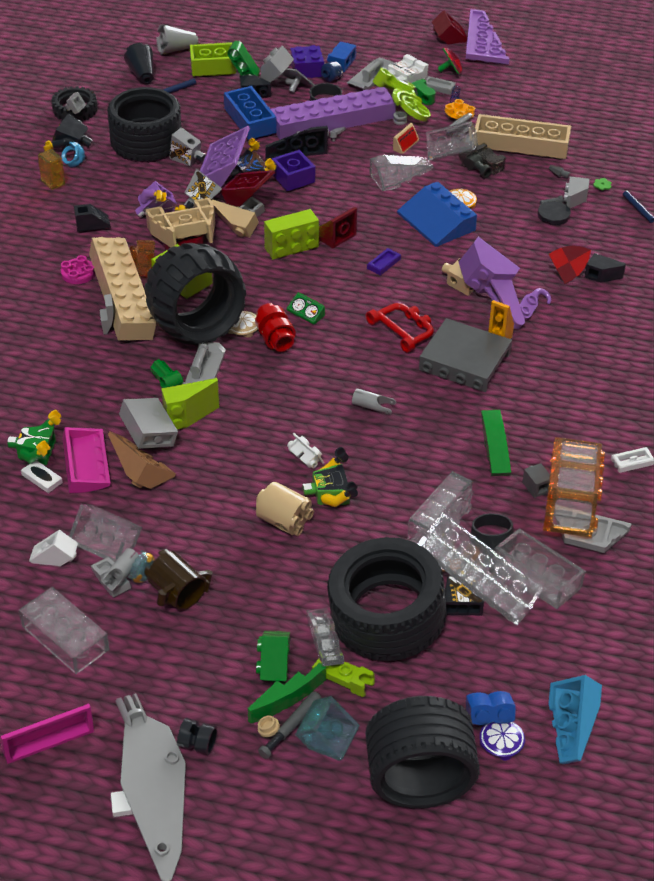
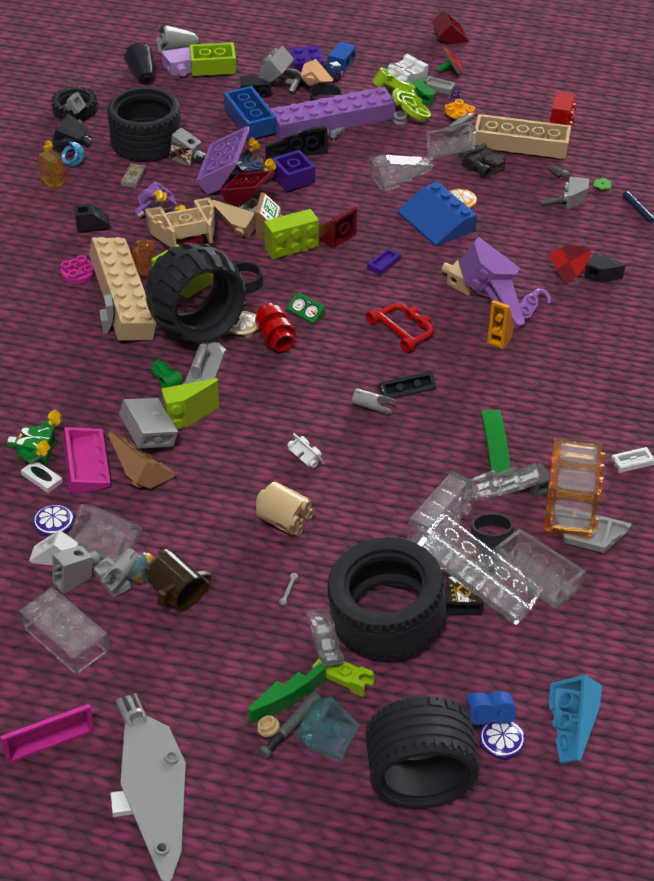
dark blue piece [162,78,196,93] -> none
black wheel [177,718,218,755] -> none
torso [184,169,222,209] -> none
green beam [227,41,260,76] -> none
green brick [256,631,290,681] -> none
torso [302,447,358,507] -> none
light grey piece [347,58,393,90] -> none
slope [393,123,419,154] -> none
dark grey panel [419,318,512,392] -> none
medium lavender wing [465,9,510,64] -> none
black tile [538,201,571,225] -> none
none -> dish [33,505,74,537]
none -> light grey torso [52,545,100,594]
none -> light grey tile [121,163,146,188]
none -> lavender torso [162,47,191,76]
none -> black tyre [235,262,263,294]
none -> slope [255,193,284,240]
none -> light grey hinge [279,573,298,606]
none -> light nougat slope [300,59,333,86]
none -> black slope [378,371,437,399]
none -> clear slope [458,463,543,502]
none -> red brick [550,91,577,130]

